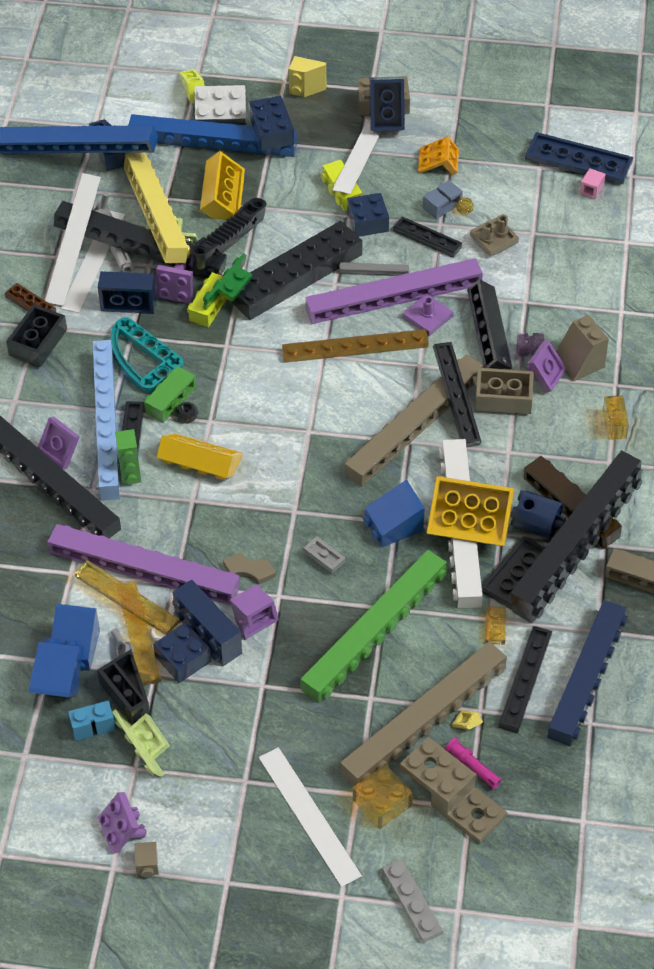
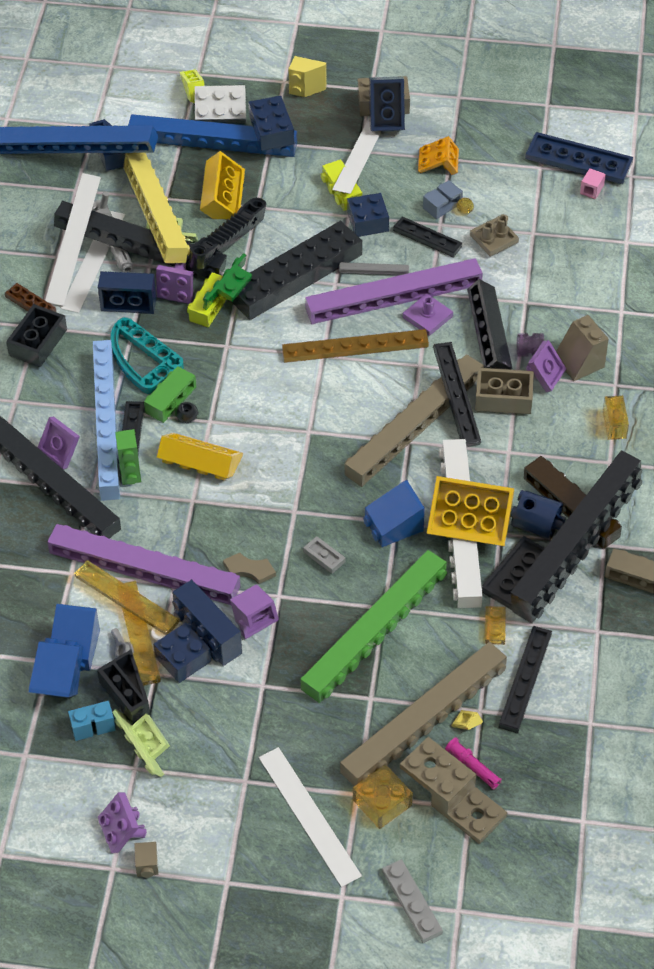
dark blue brick [547,600,628,746] -> none

